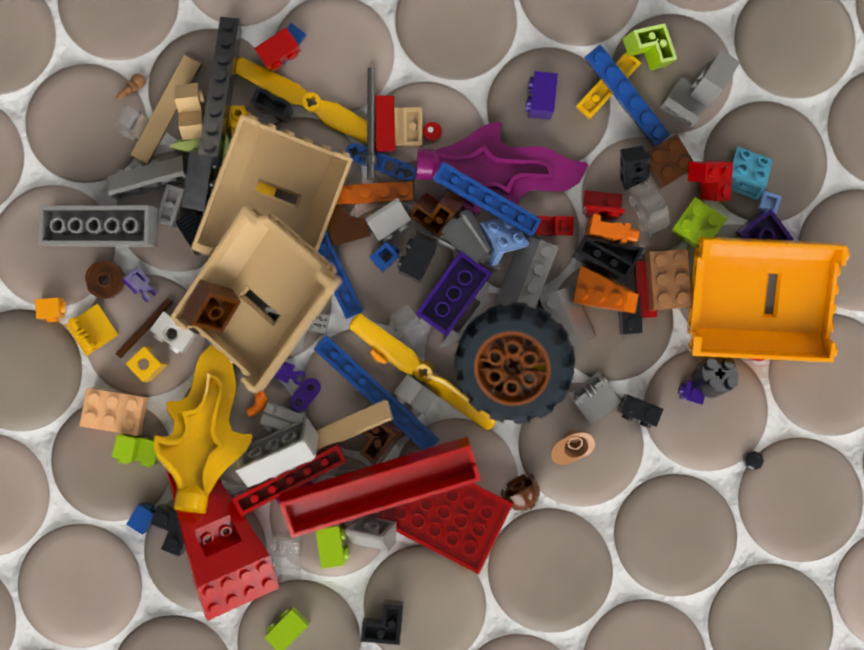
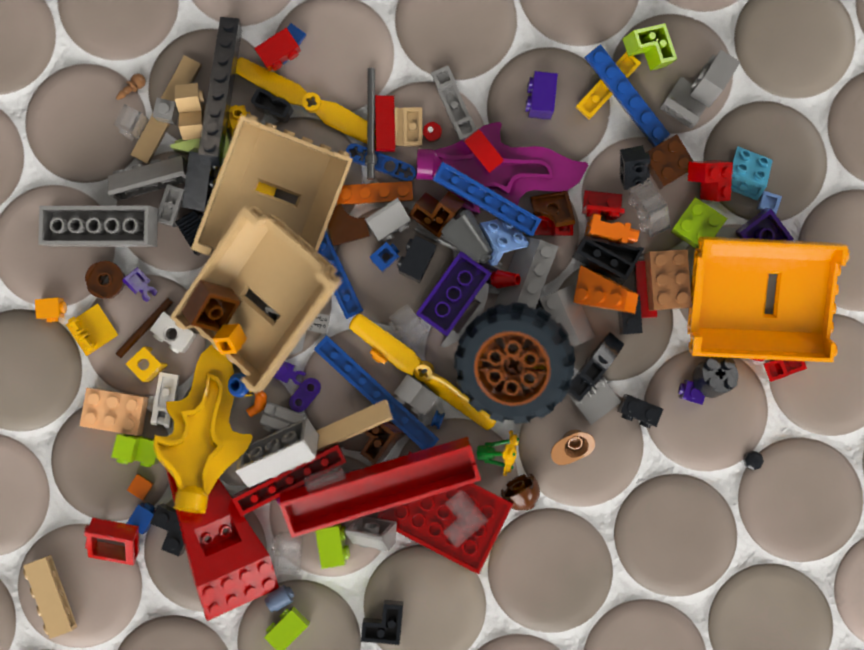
none -> tan brick [23,555,77,639]
none -> red window [84,518,139,566]
none -> orange tile [127,474,154,501]
none -> white plate [151,372,180,428]
none -> light grey brick [152,98,179,125]
none -> light orange brick [213,323,247,354]
none -> blue head [228,372,254,398]
none -> sand blue brick [264,585,295,612]
none -> clear tile [304,465,345,492]
none -> blue bush [430,410,445,429]
none -> light grey slope [431,65,477,141]
none -> clear brick [444,490,489,547]
none -> red slope [464,129,504,173]
none -> plant [477,430,519,476]
none -> red cone [491,270,521,289]
none -> reddish brown tile [530,191,575,227]
none -> black slope [568,332,624,402]
none -> red slope [764,360,807,382]

